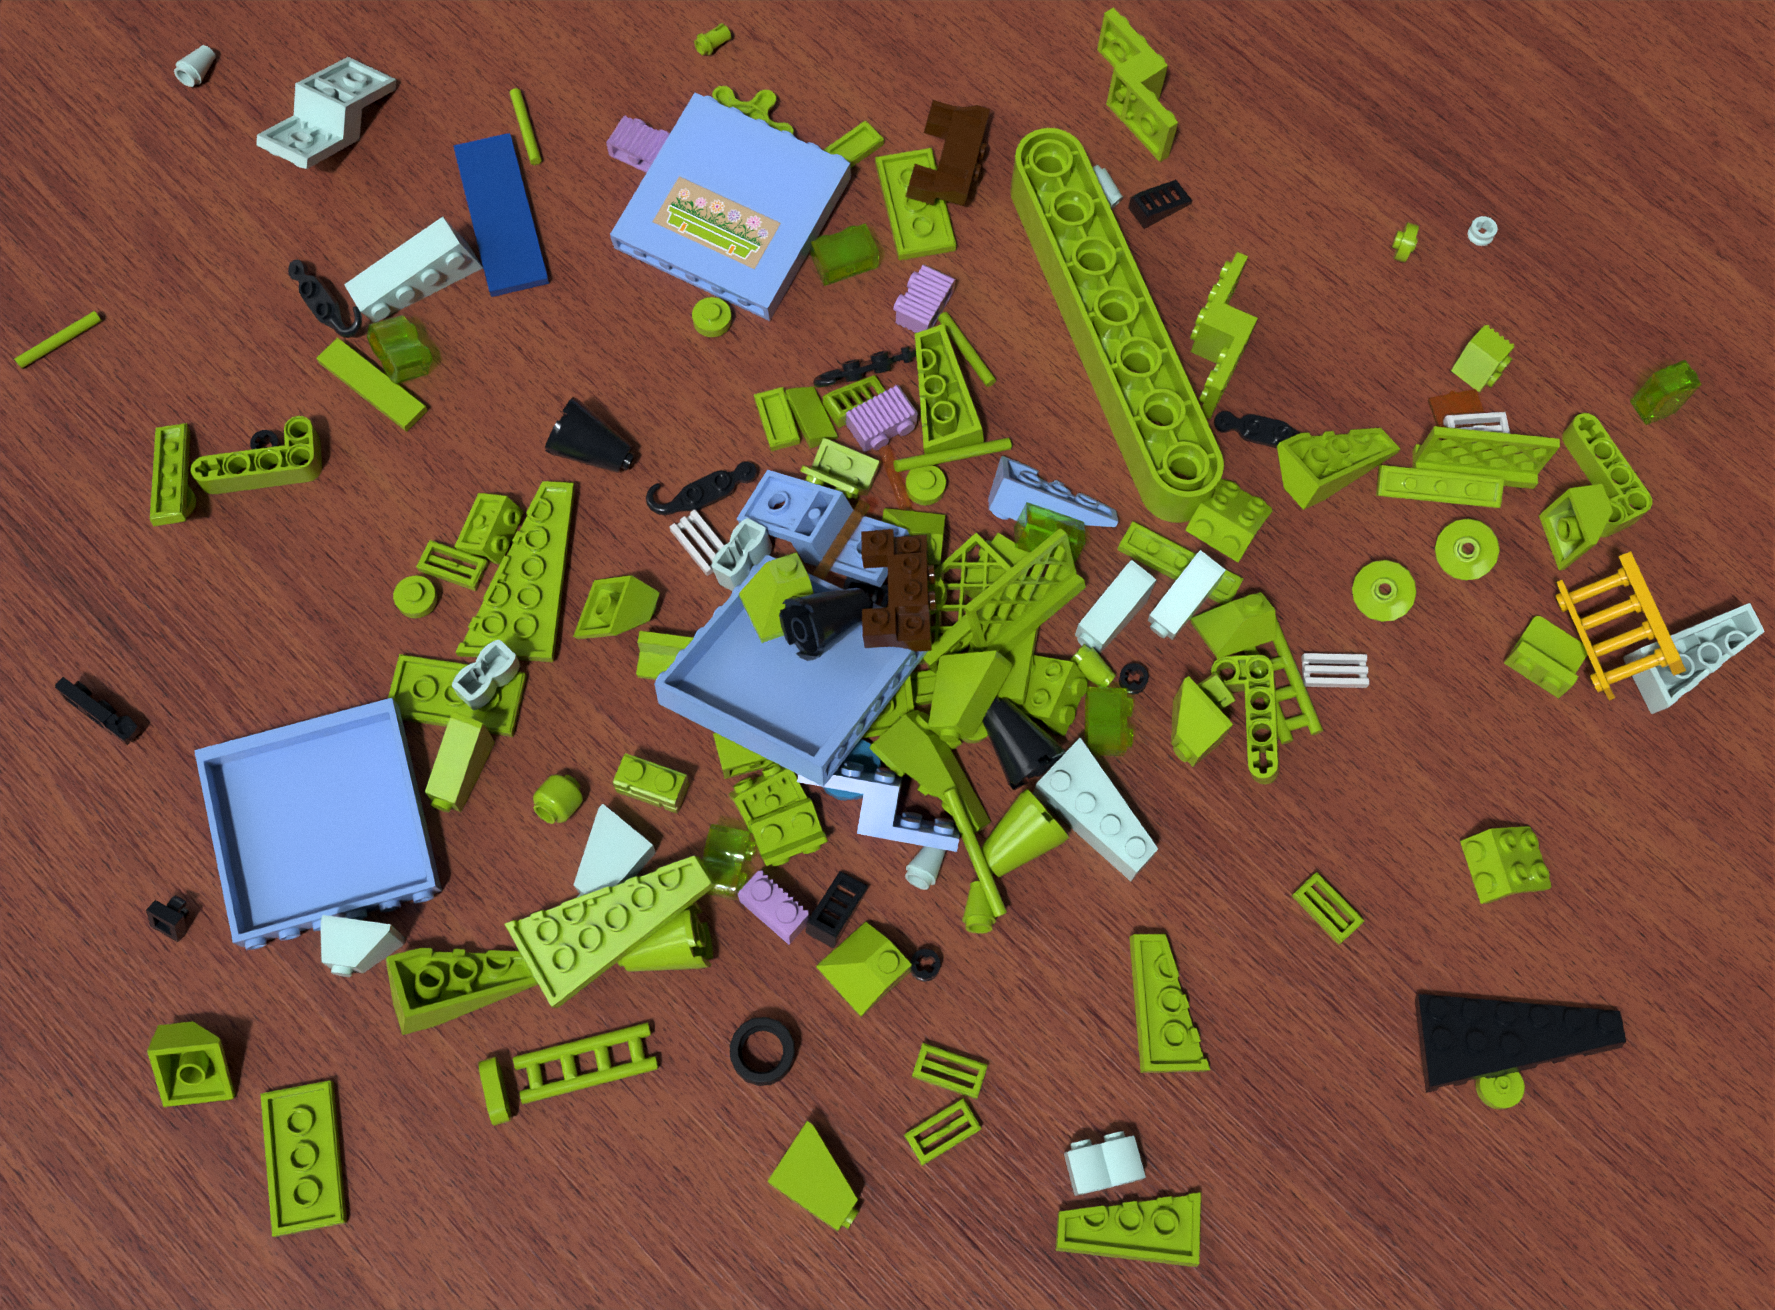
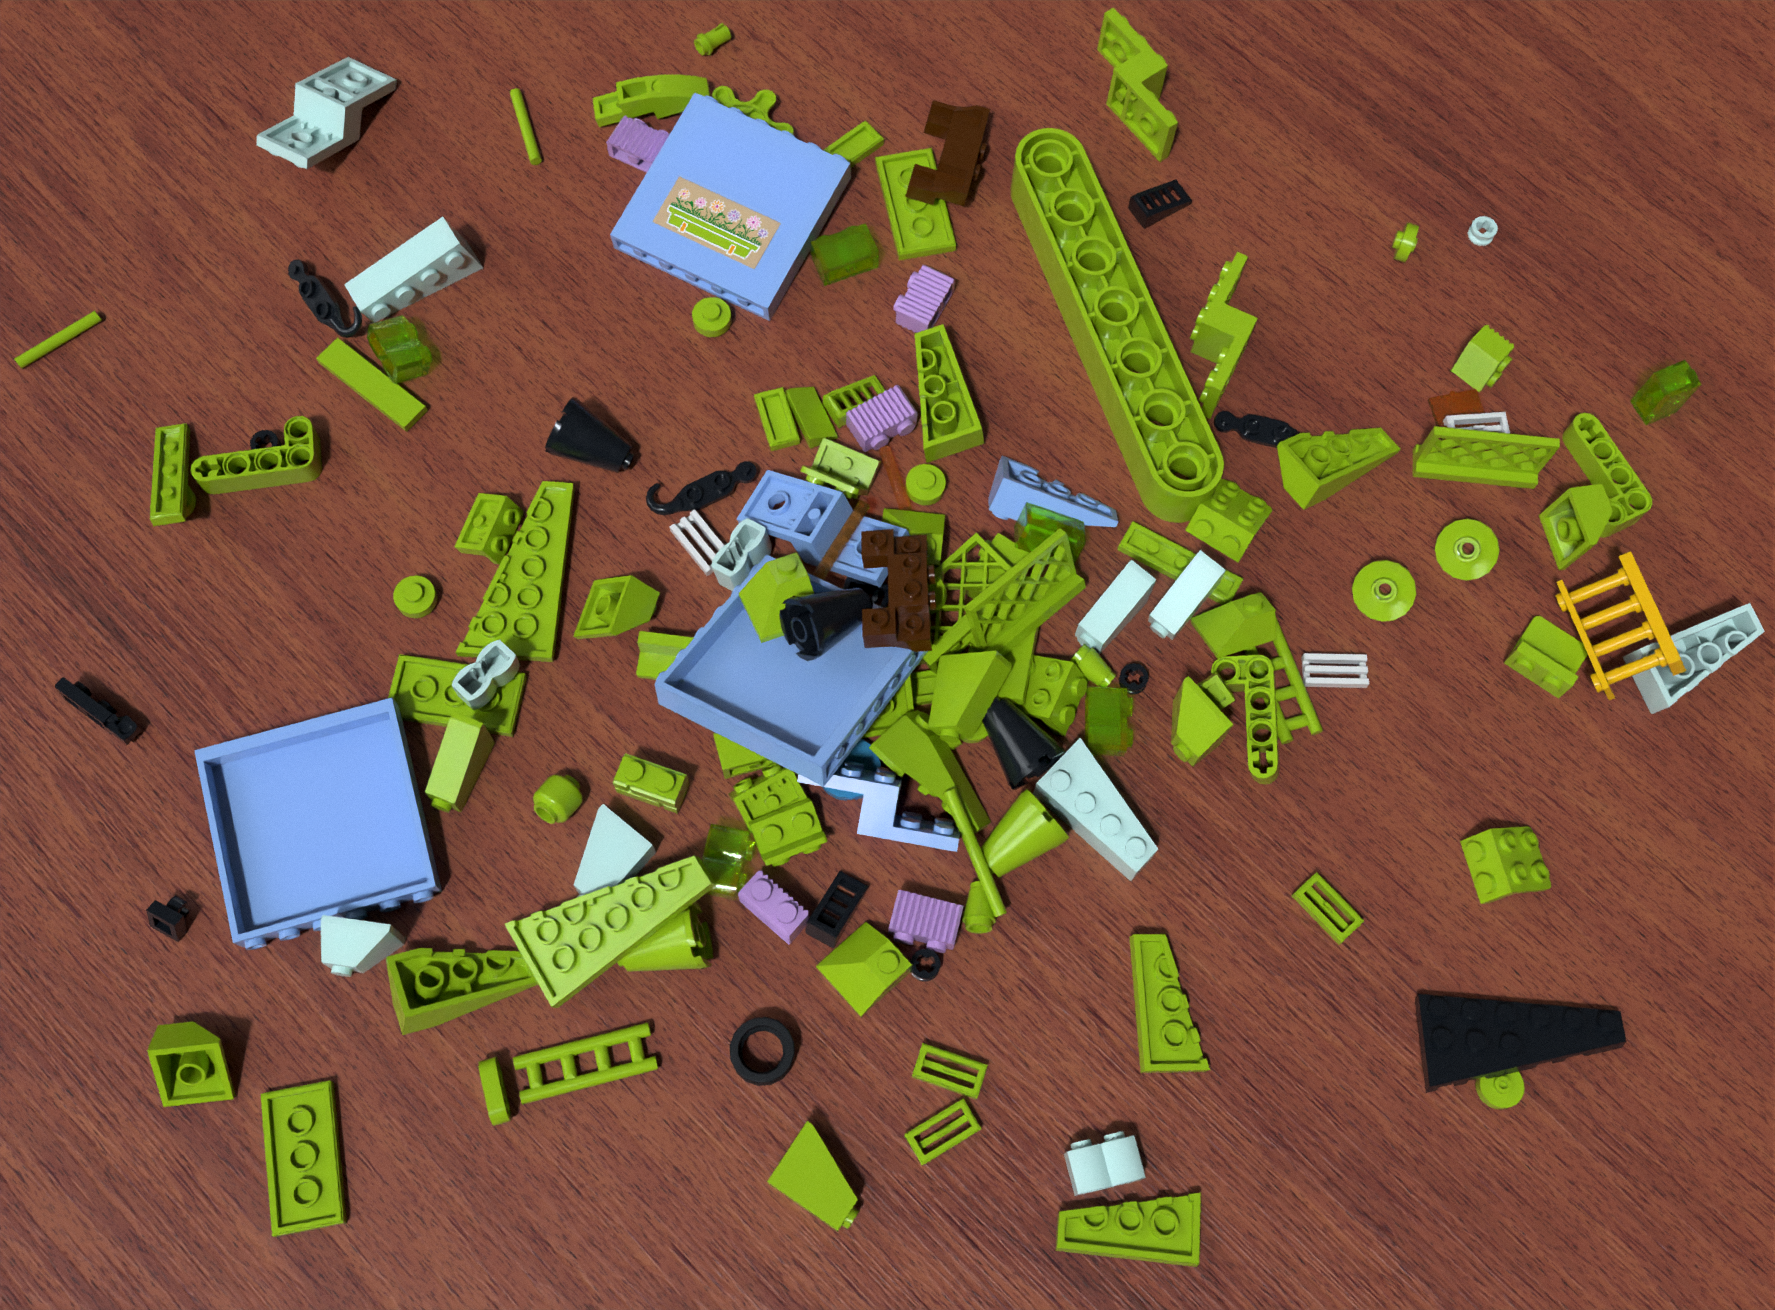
light aqua cone [174,45,216,87] -> none
lime tile [416,540,489,591] -> none
blue tile [453,133,549,297] -> none
black piece [813,346,916,388] -> none
lime bar [894,438,1012,472] -> none
light aqua cone [905,846,946,890] -> none
lime bar [938,312,996,387] -> none
light aqua cone [1093,165,1123,209] -> none
lime tile [1376,465,1505,508] -> none
none -> lime slope [593,75,710,127]
none -> lavender brick [888,890,964,953]

